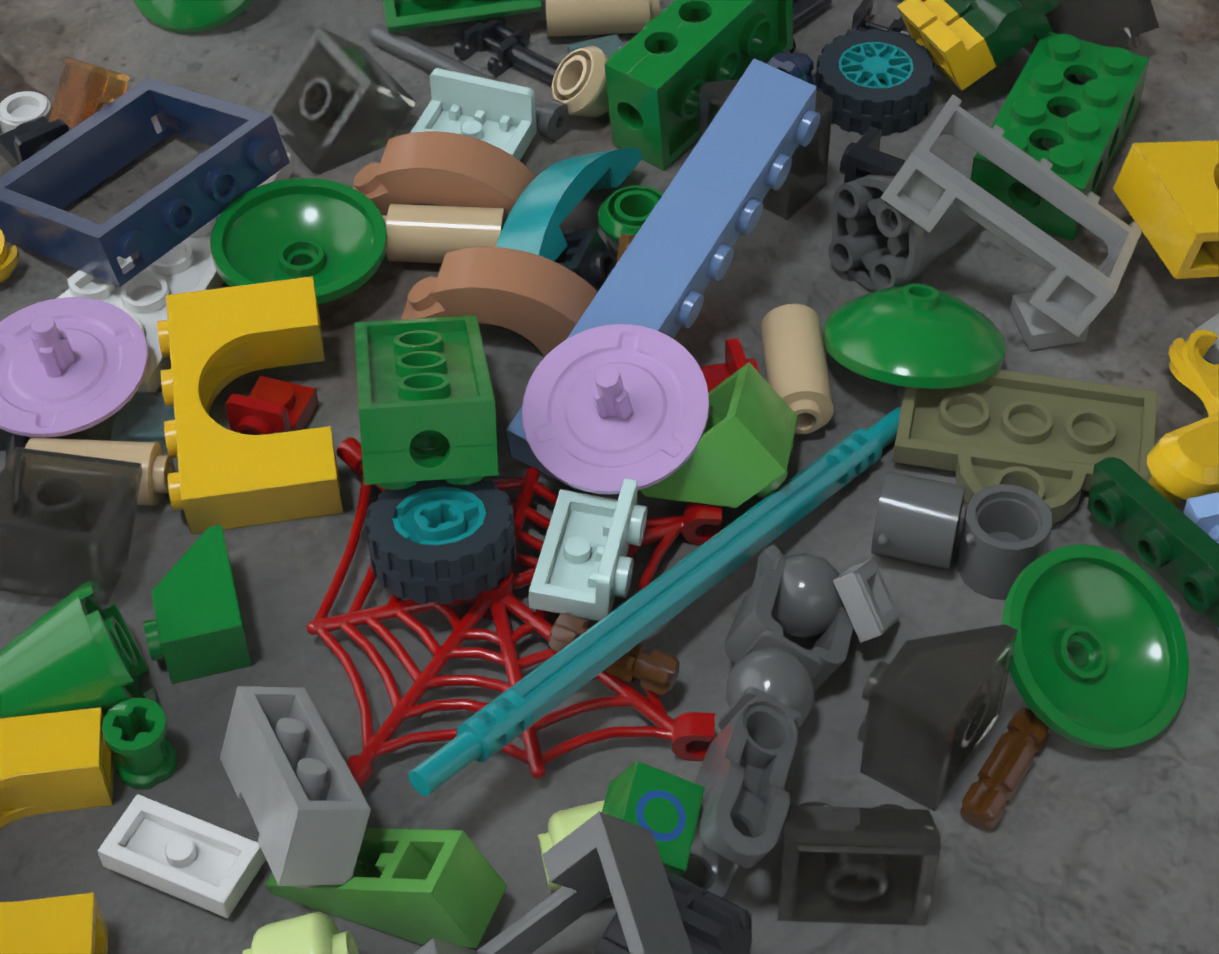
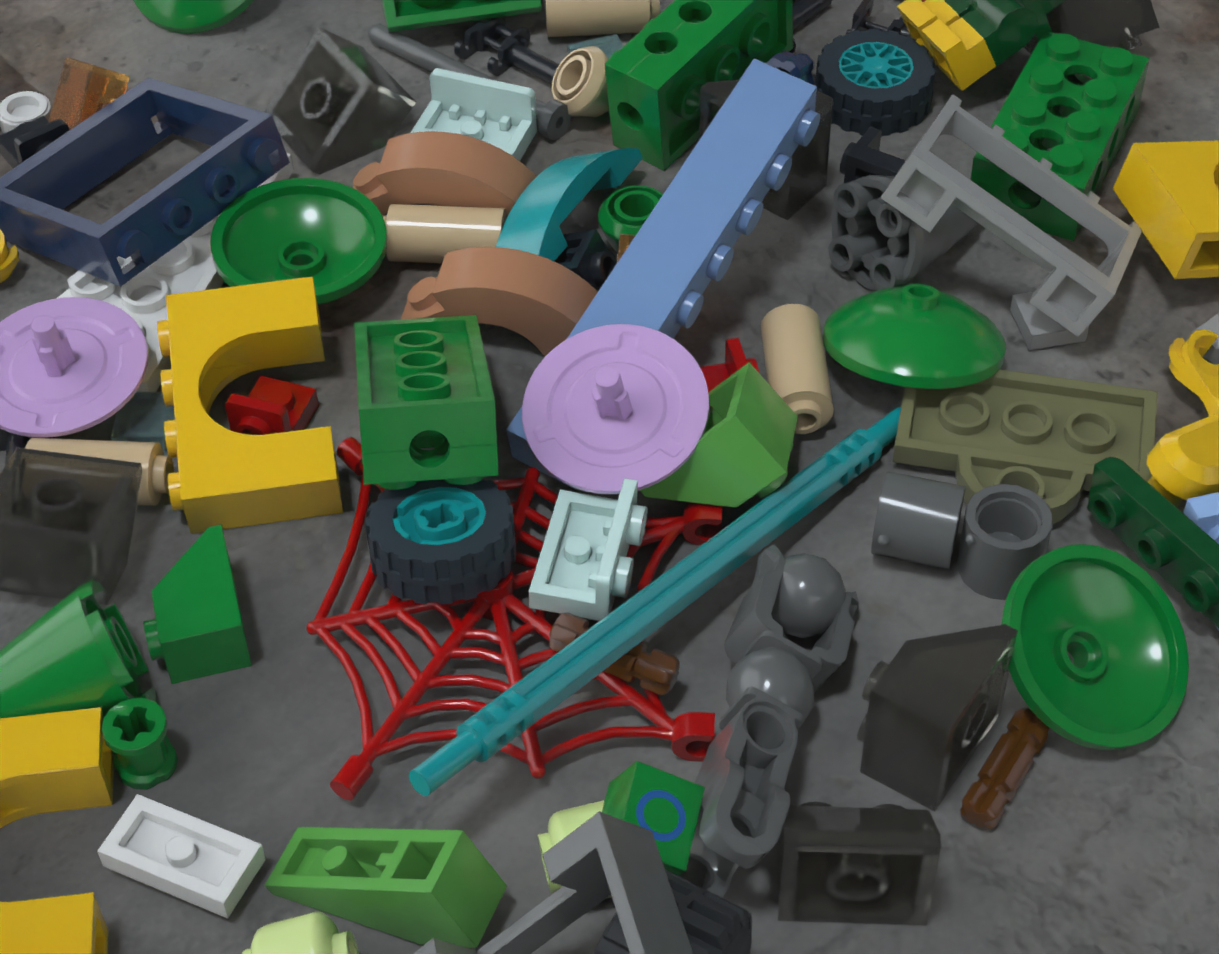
light grey piece [220,686,371,888] -> none
light grey tile [833,558,900,643] -> none

